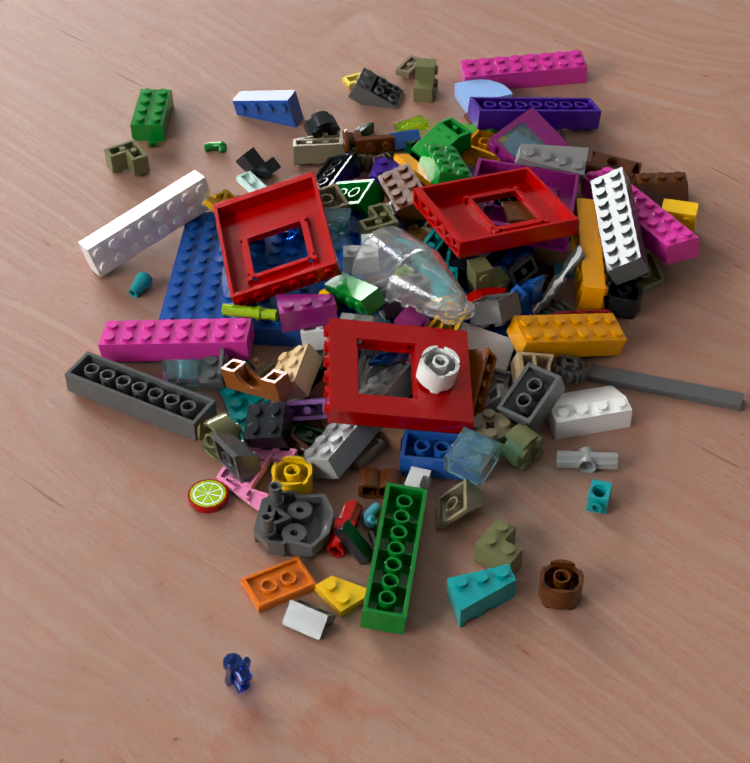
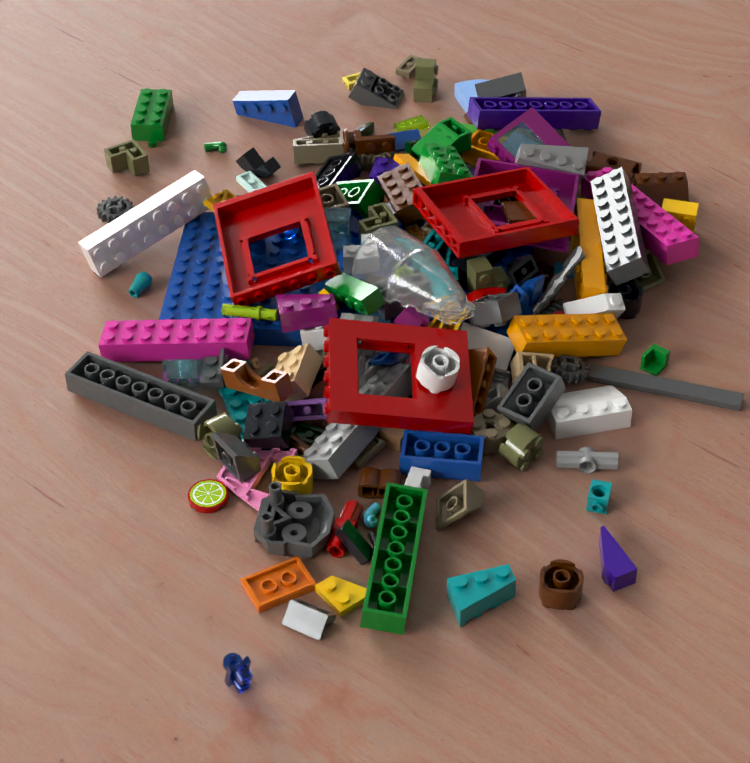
clear light blue brick [444,427,501,487] -> none
dark pink brick [460,50,588,89] -> none
olive brick [474,518,523,575] -> none
none -> dark grey gear [96,196,134,224]
none -> dark grey wedge [475,72,527,97]
none -> white slope [563,293,626,319]
none -> dark purple slope [599,526,638,592]
none -> green panel [640,343,670,376]

